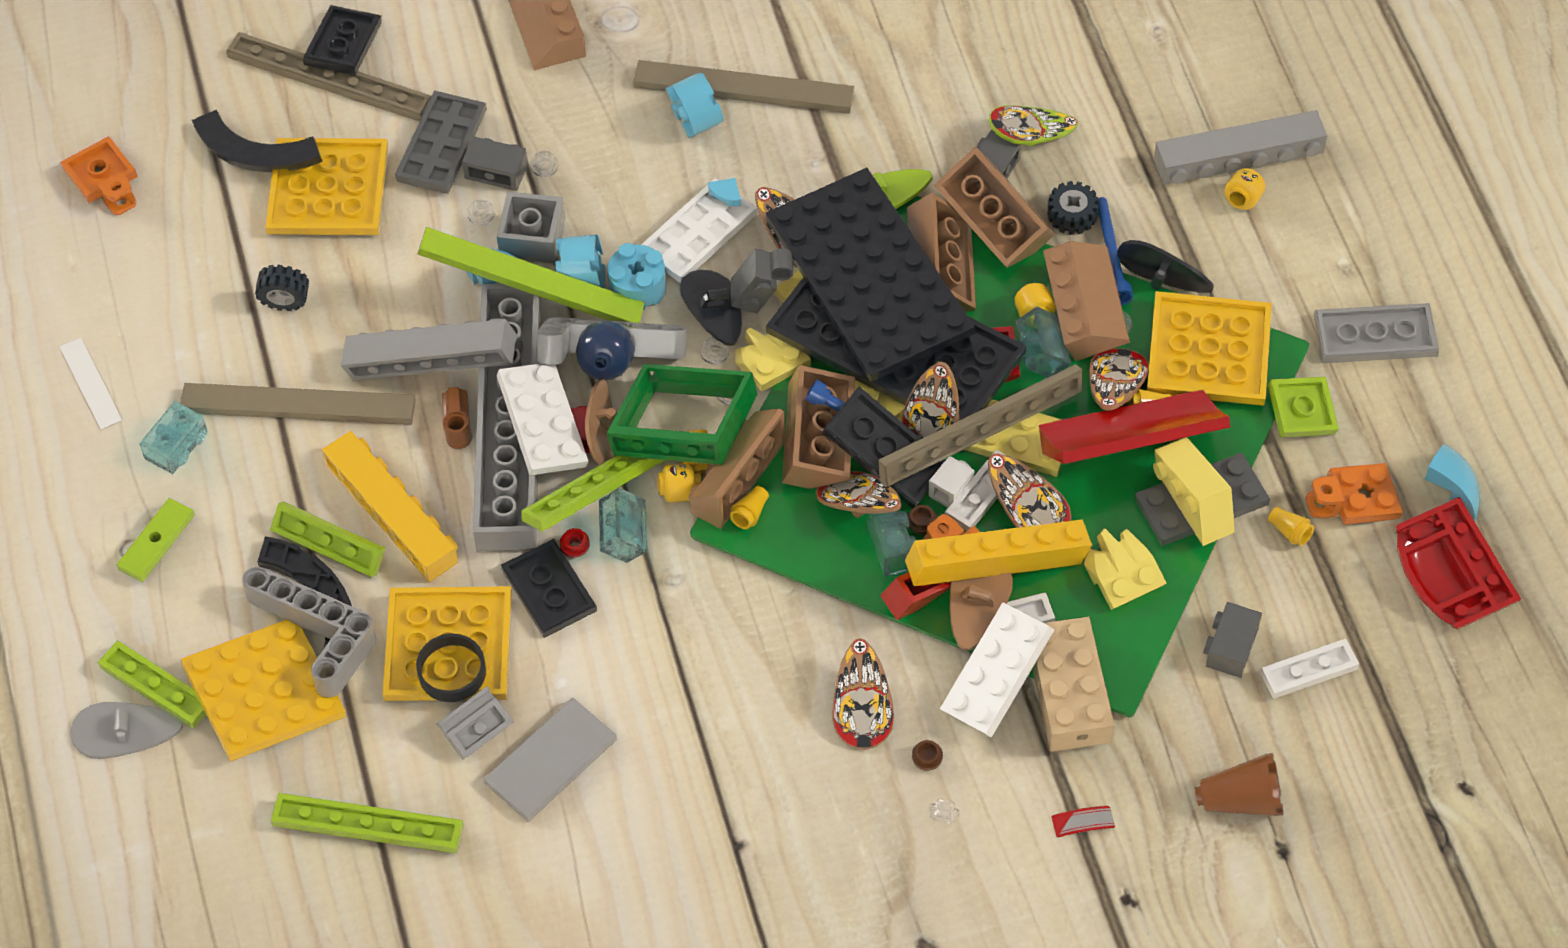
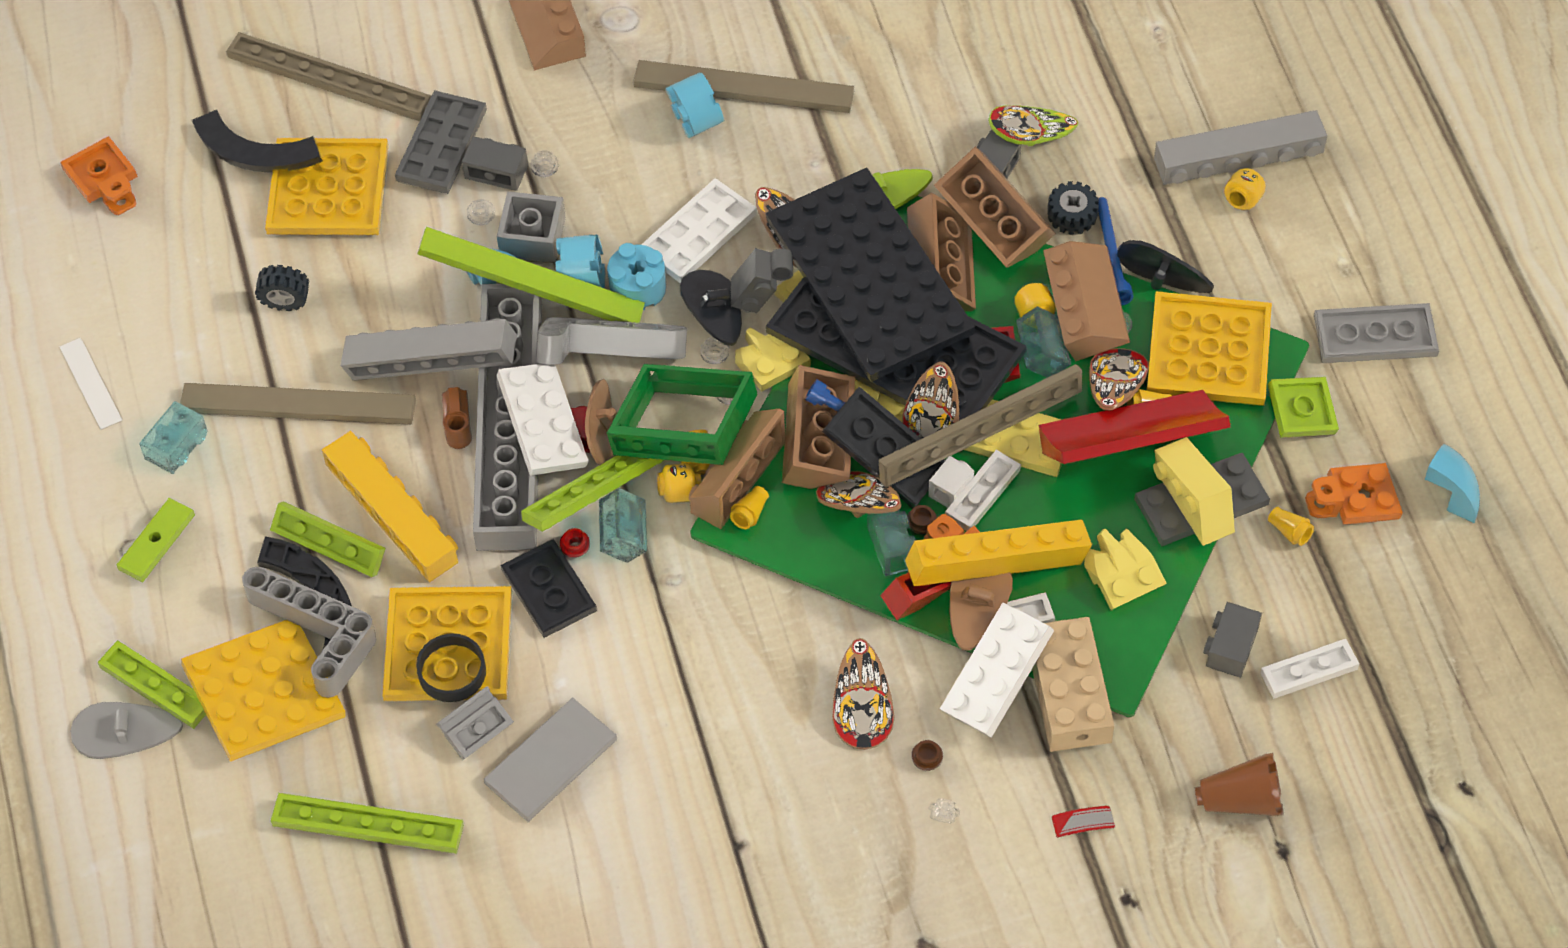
black tile [303,5,382,76] -> none
dark blue cylinder [576,321,635,380] -> none
medium azure tile [708,178,741,206] -> none
shield [988,453,1071,528] -> none
red slope [1396,497,1521,630] -> none

